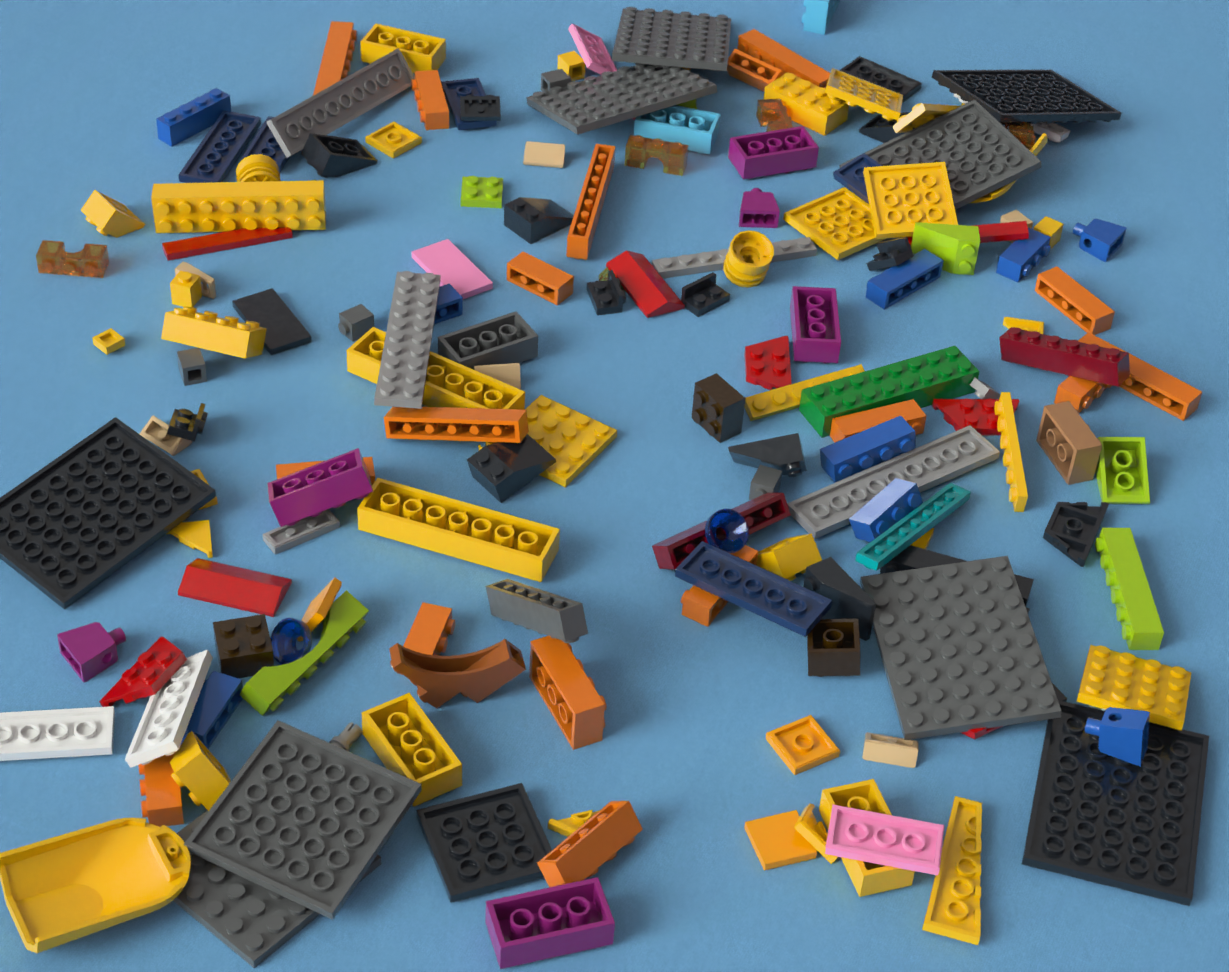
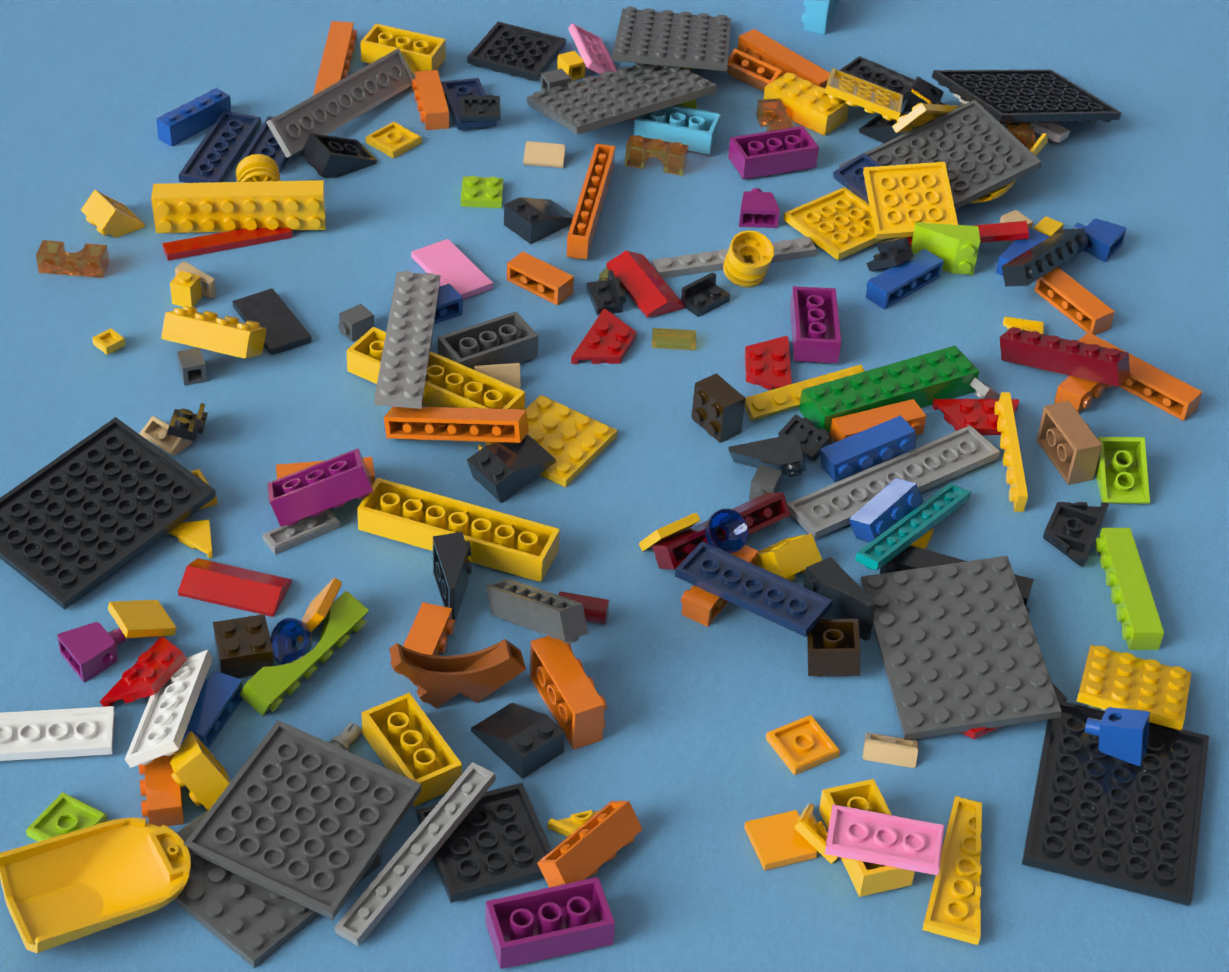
none -> lime tile [26,792,108,842]
none -> yellow tile [108,600,177,638]
none -> light grey plate [334,762,496,946]
none -> black slope [433,532,472,621]
none -> black plate [467,21,566,81]
none -> black slope [471,703,565,779]
none -> dark red brick [559,591,609,625]
none -> red wing [571,309,637,364]
none -> yellow tile [639,513,701,552]
none -> clear yellow tile [652,328,696,350]
none -> black bracket [778,414,833,461]
none -> black torso [903,76,947,113]
none -> black brick [1002,228,1088,287]

